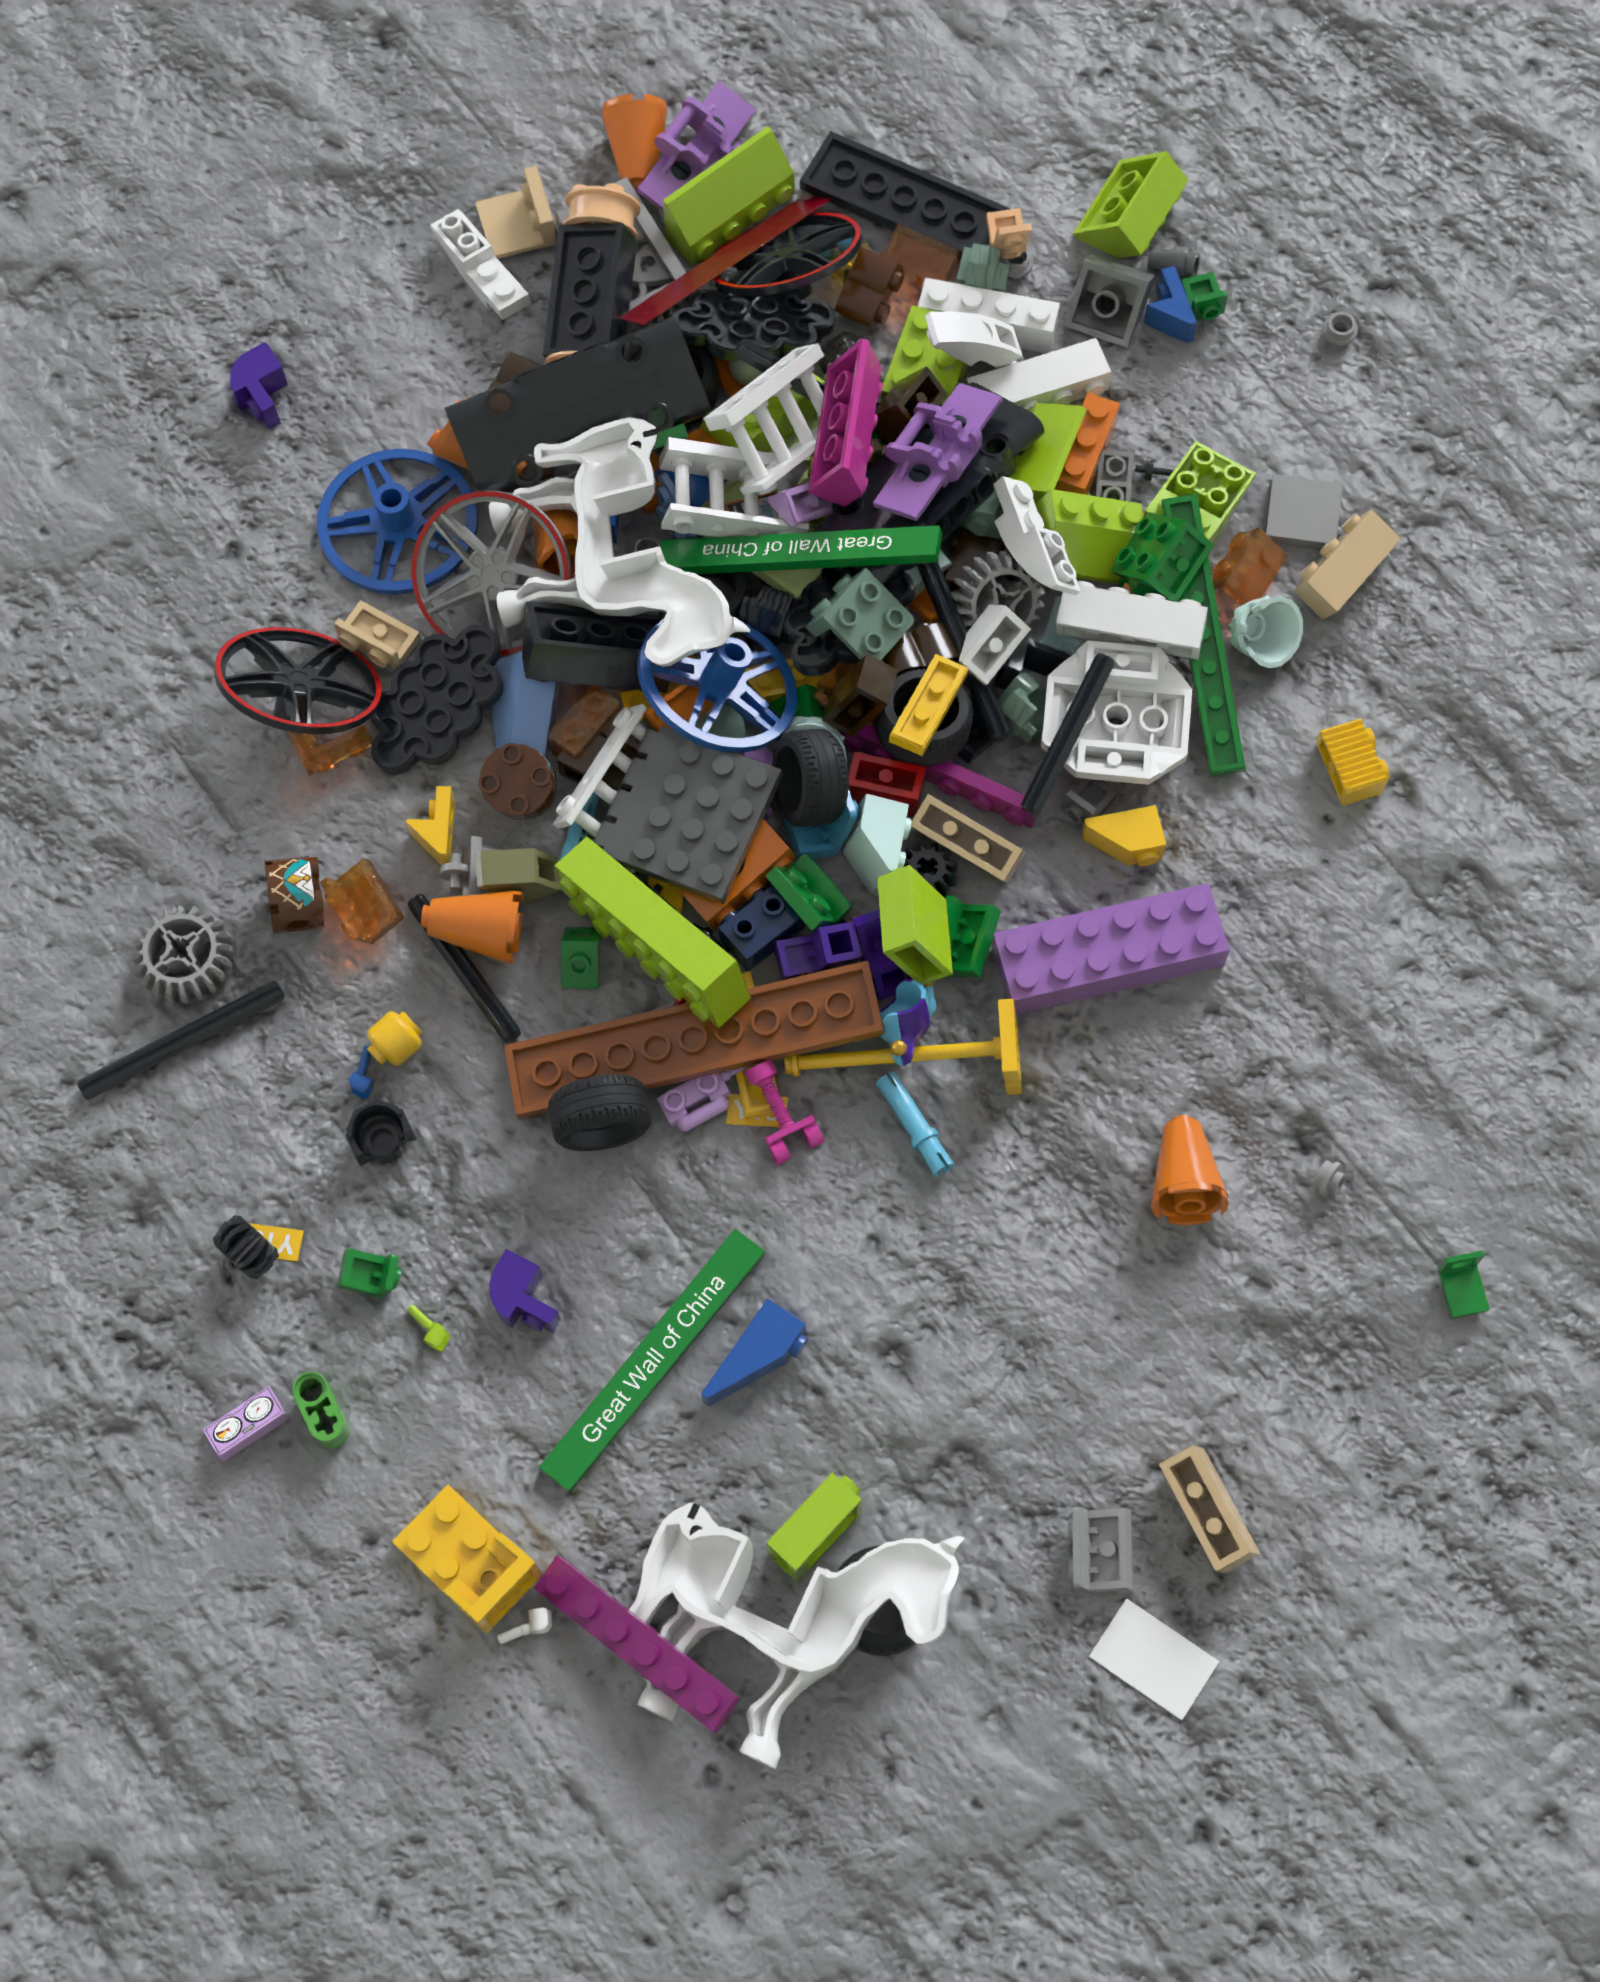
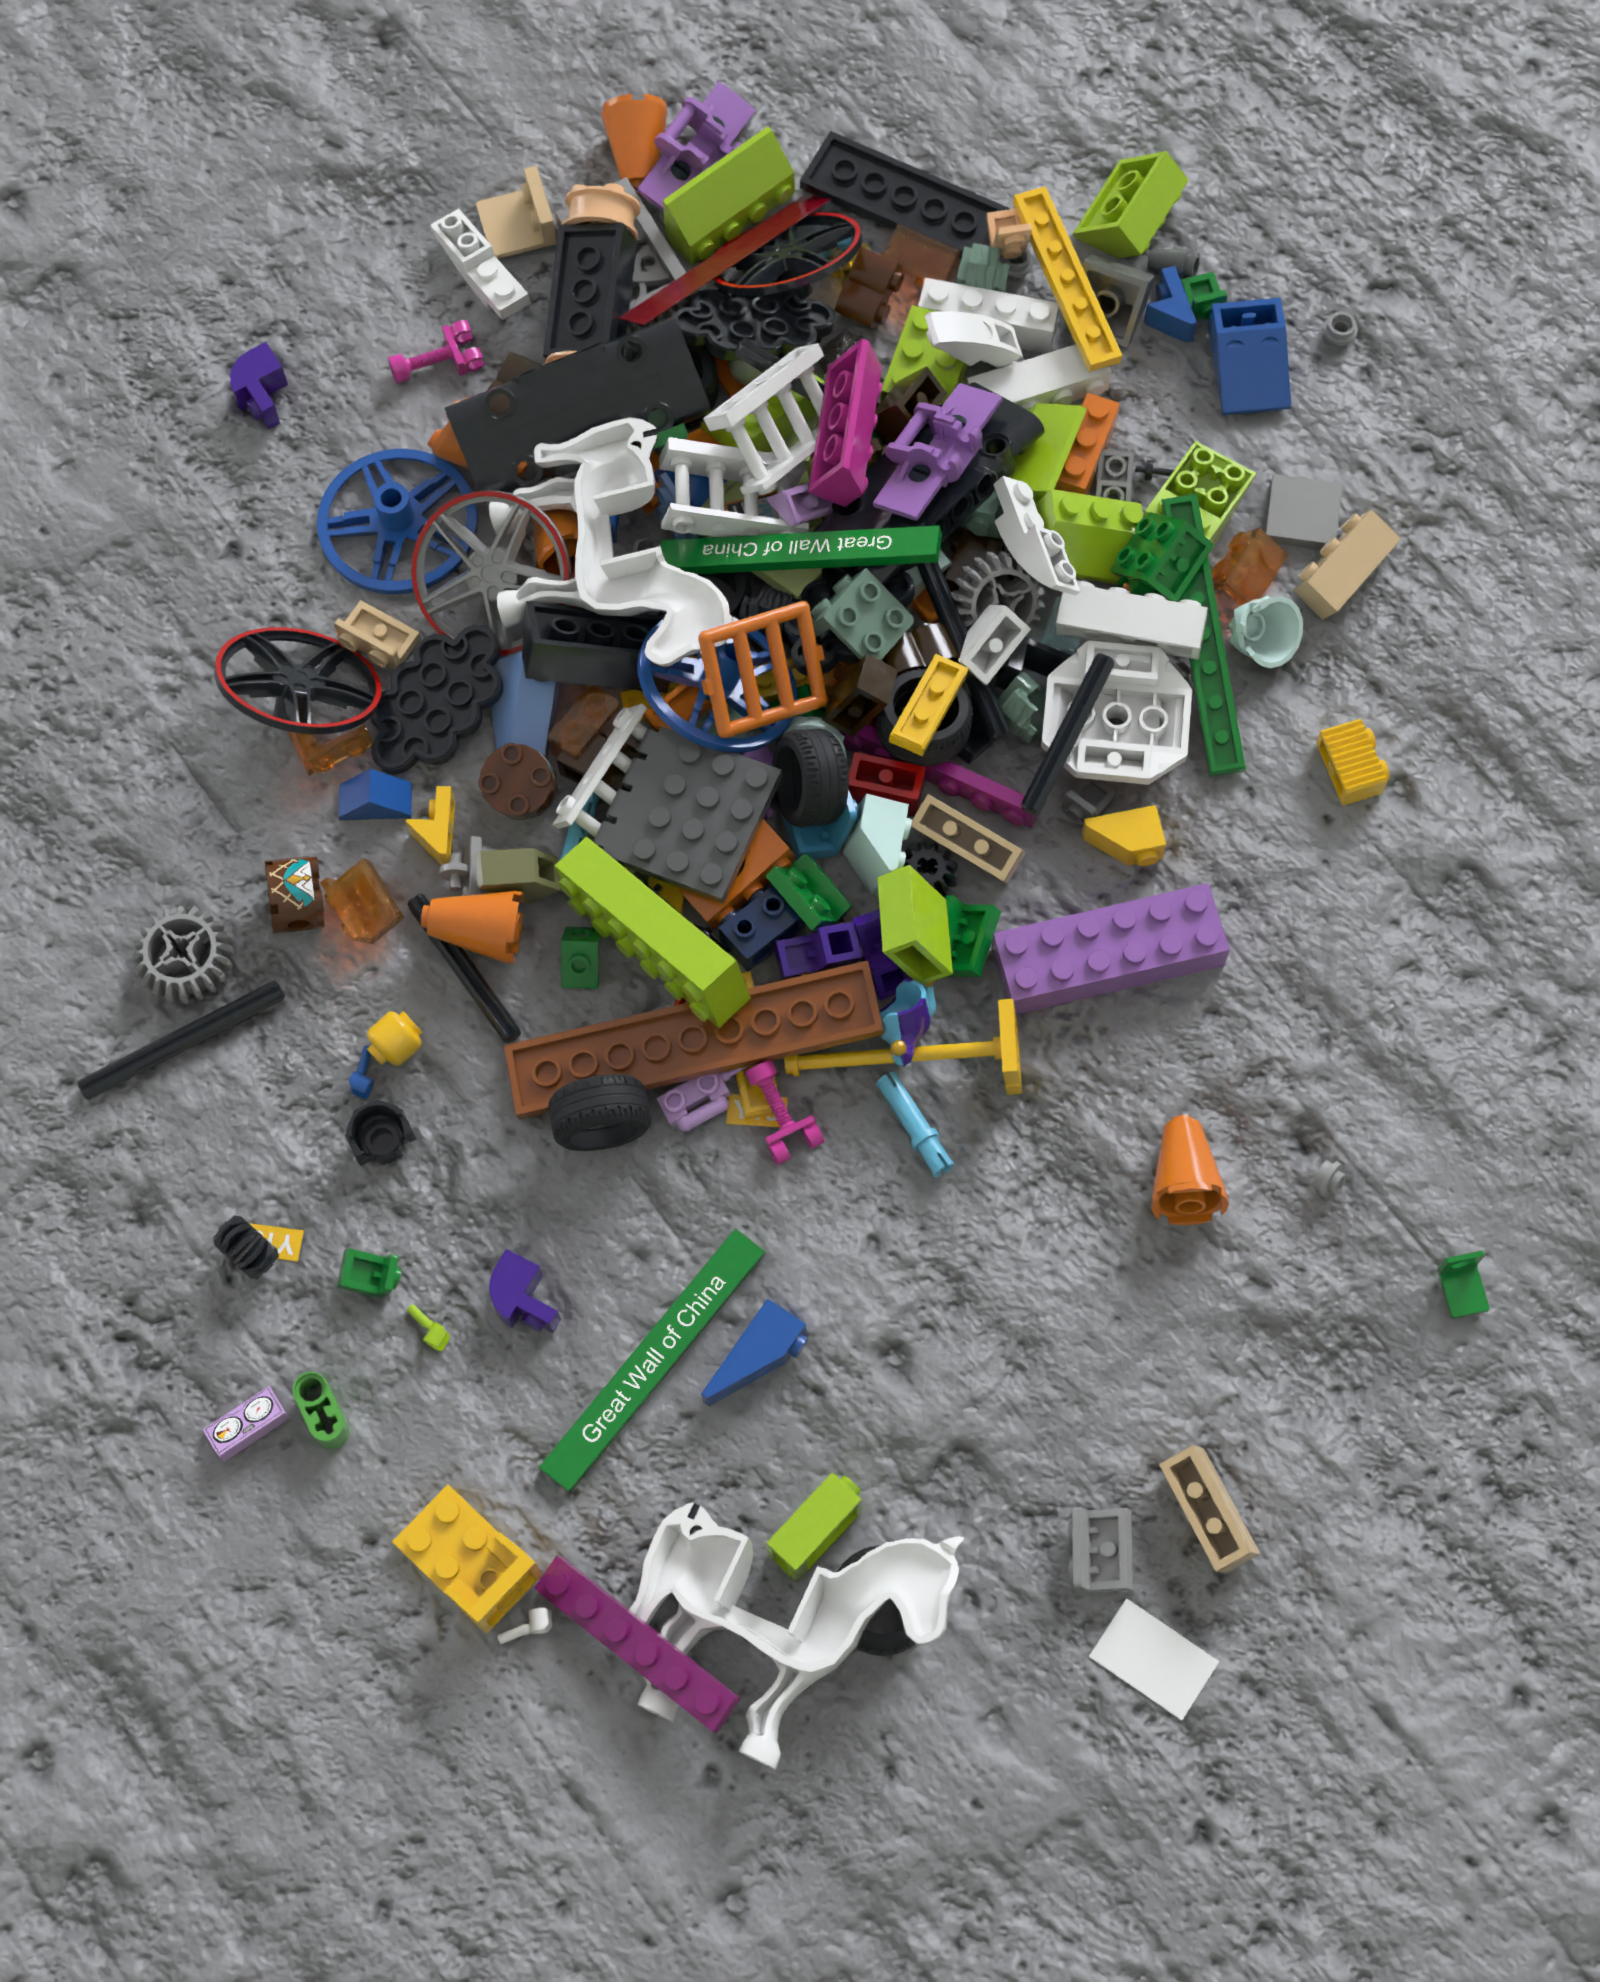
none -> blue slope [338,769,412,820]
none -> dark pink bar [388,320,484,384]
none -> orange bar [698,601,827,738]
none -> yellow plate [1012,186,1123,372]
none -> blue slope [1207,298,1291,415]

